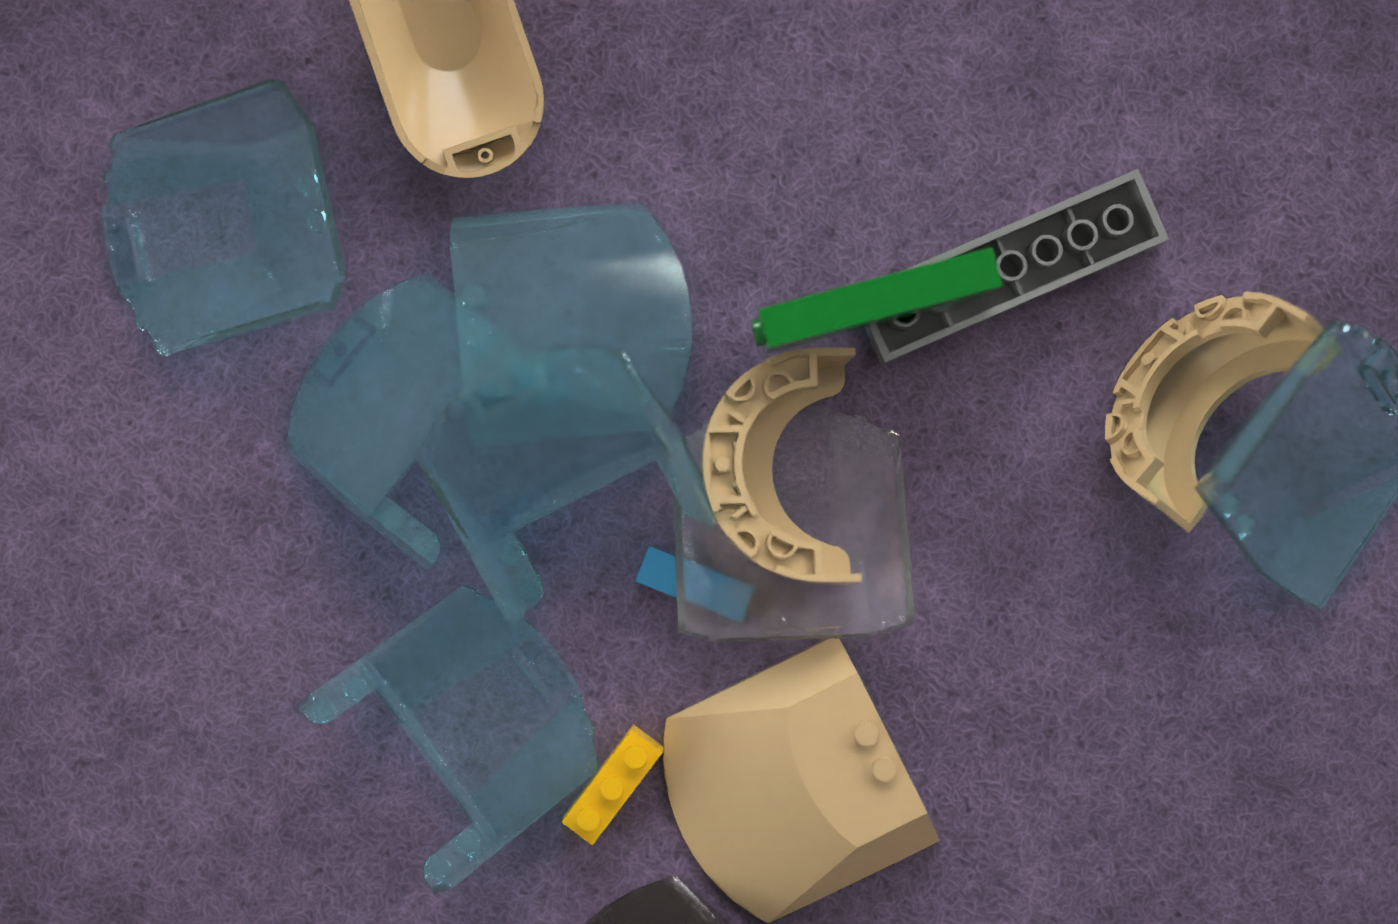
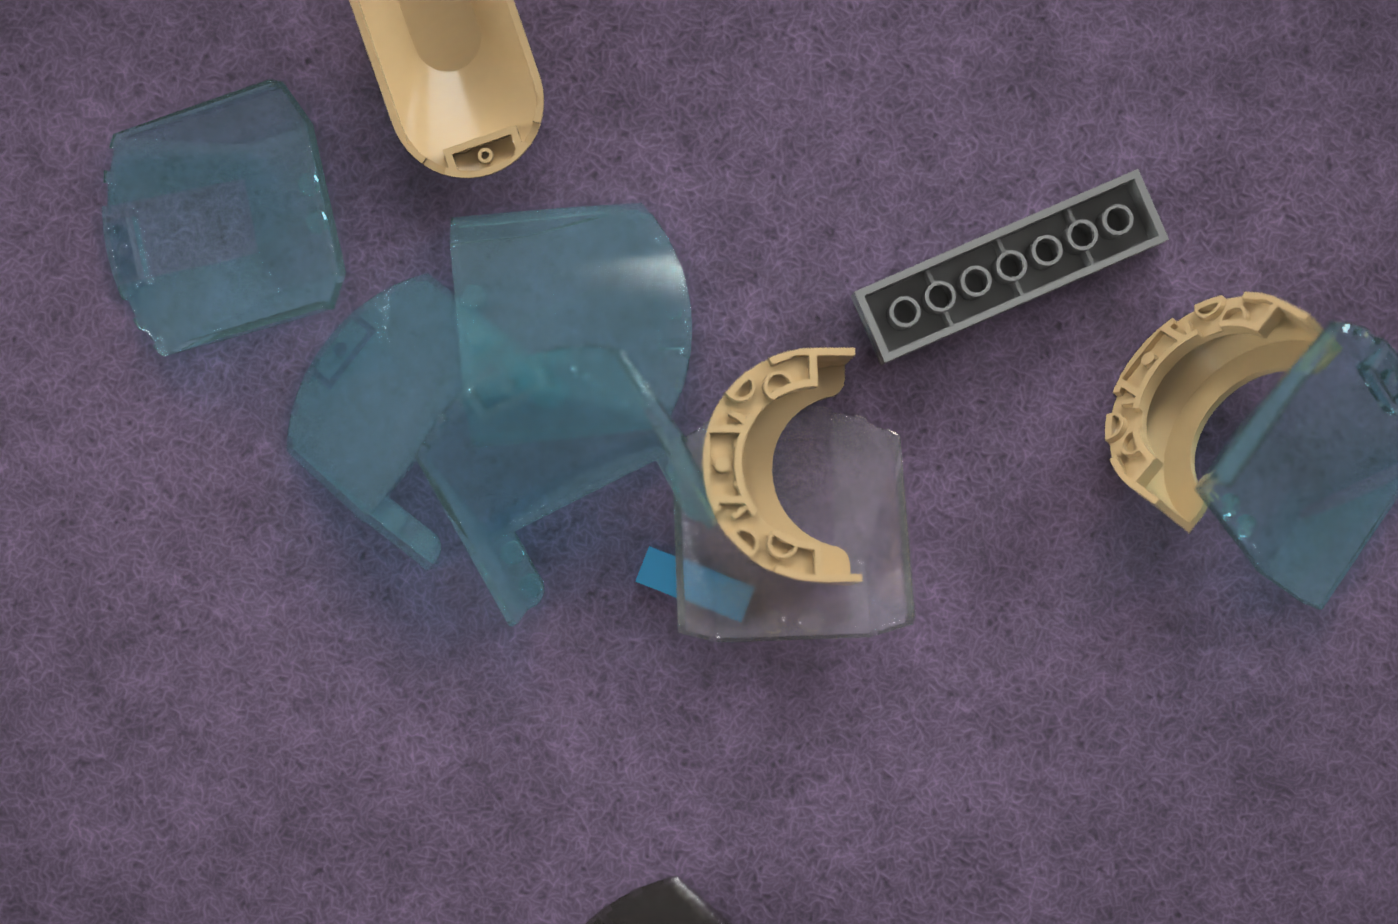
clear light blue windscreen [297,585,599,895] -> none
yellow brick [562,724,663,845] -> none
tan windscreen [663,633,940,923] -> none
green brick [751,247,1003,354] -> none

